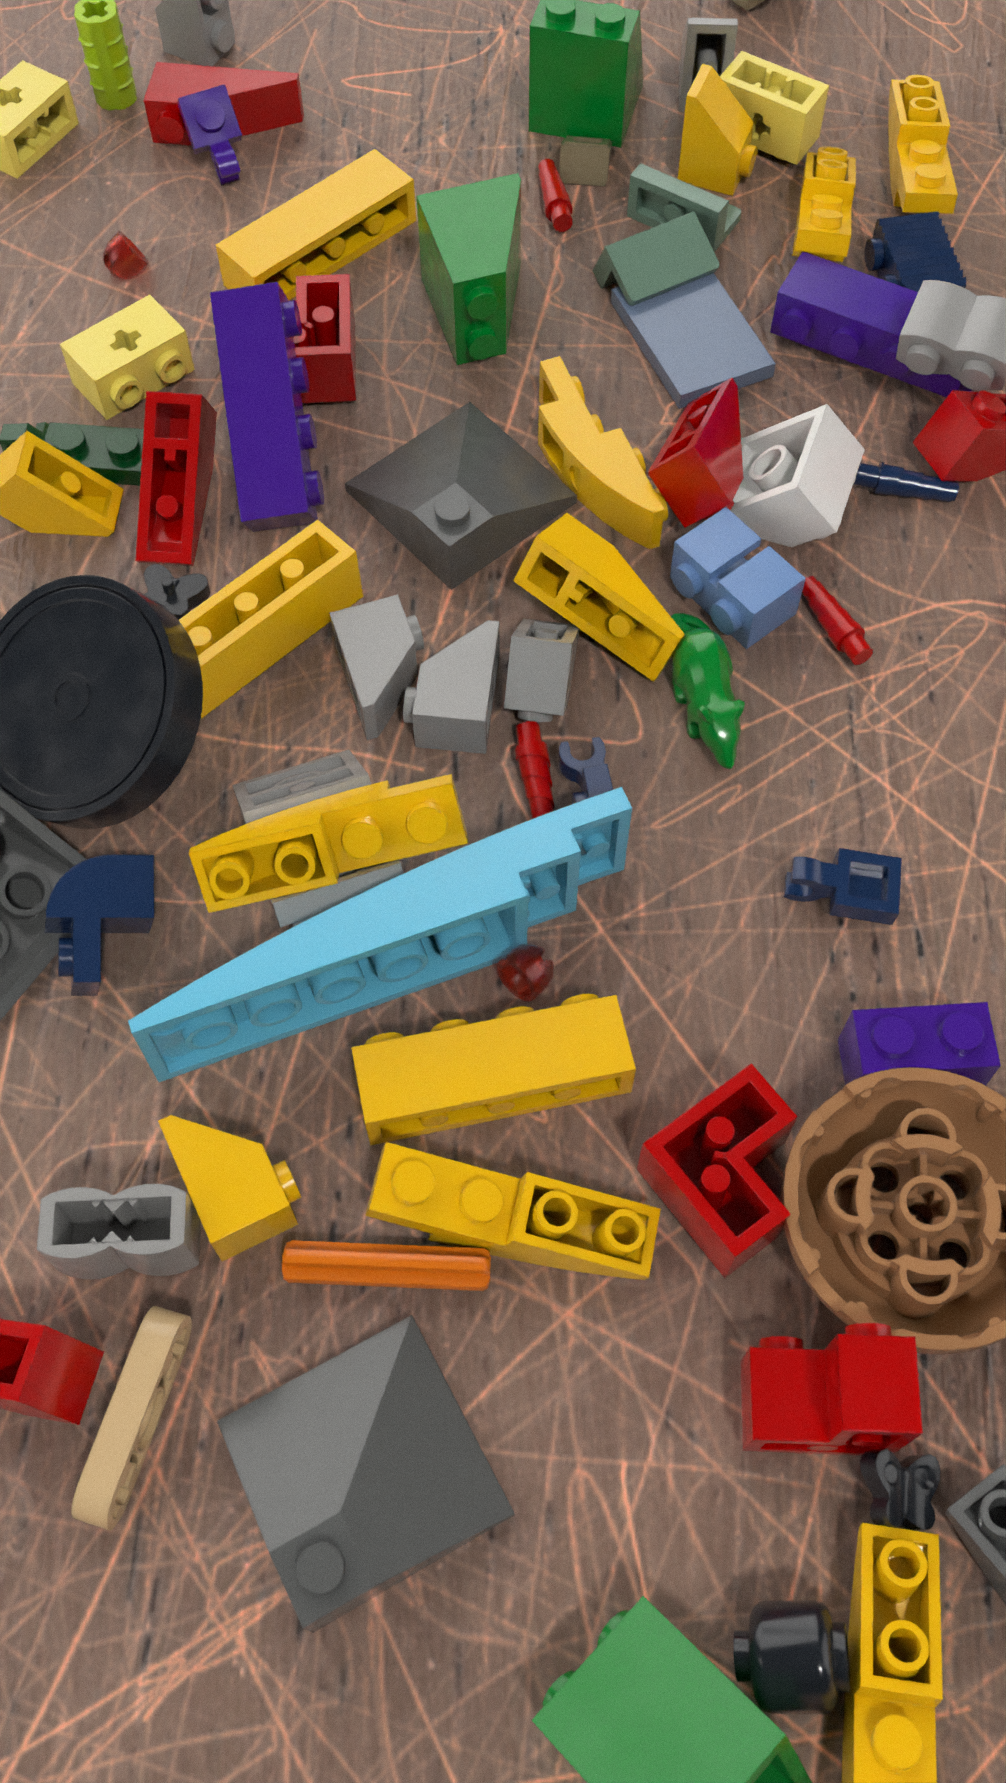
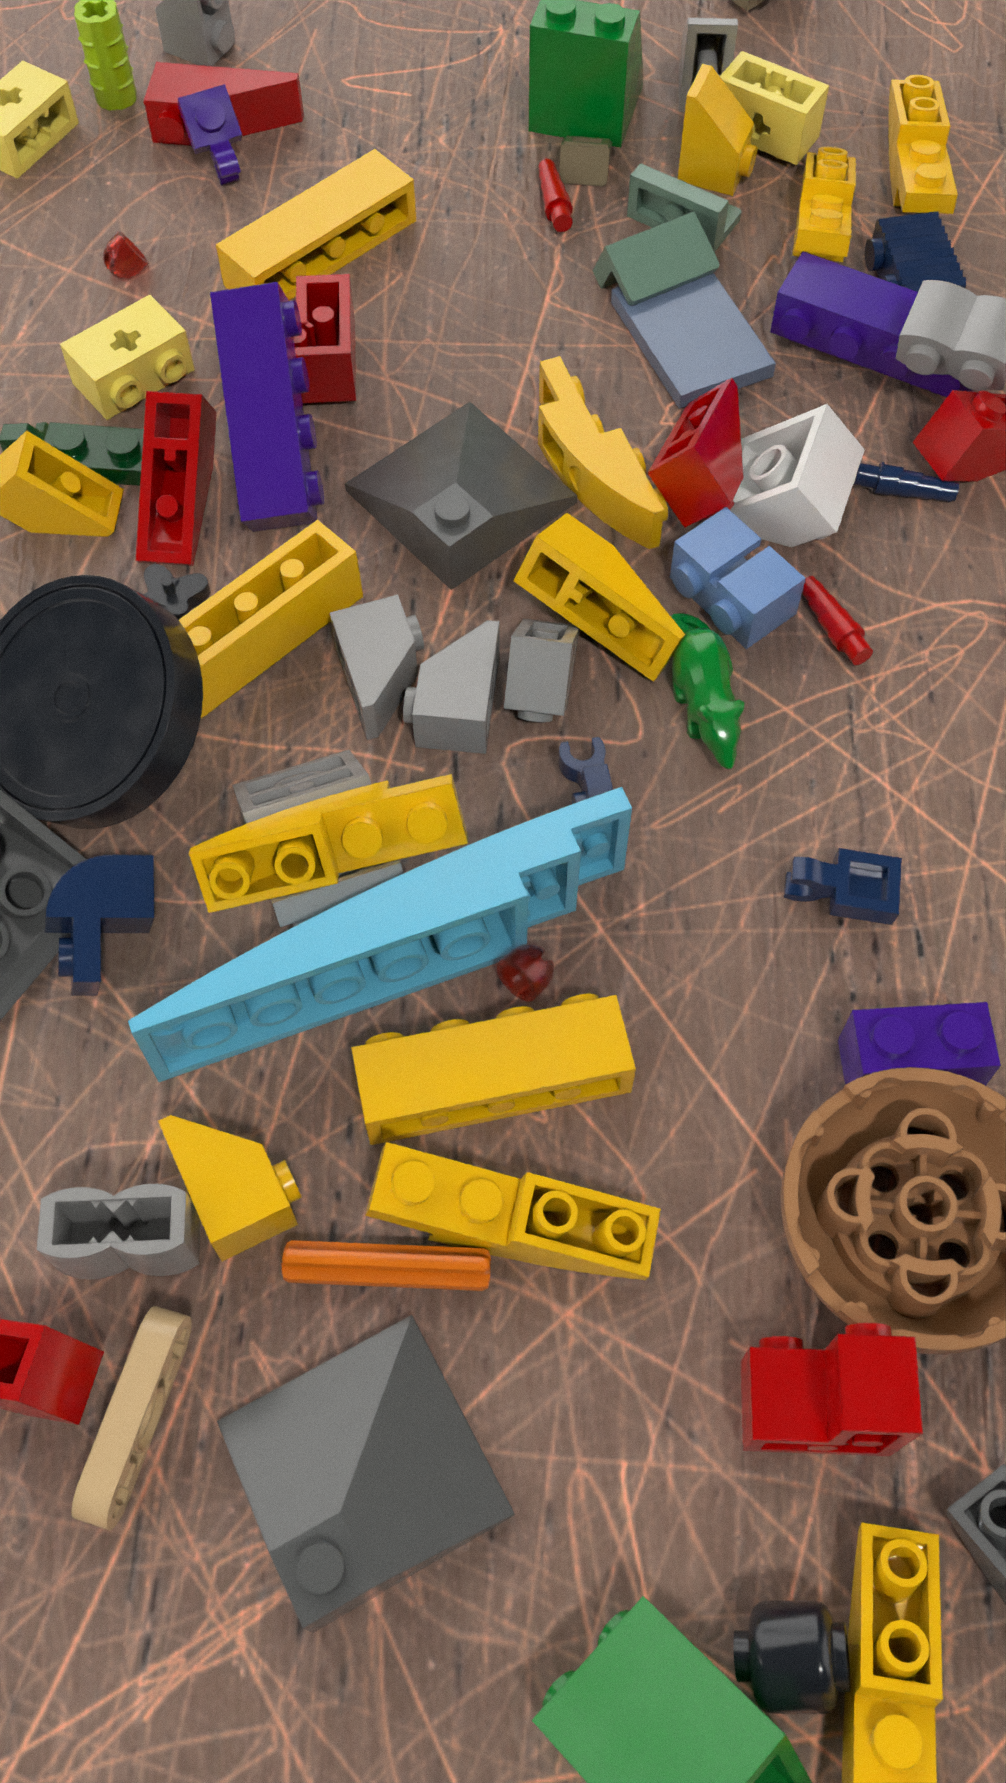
green slope [416,173,521,365] -> none
red animal [514,721,554,819] -> none
red brick [637,1063,798,1278] -> none
black piece [860,1449,941,1530] -> none

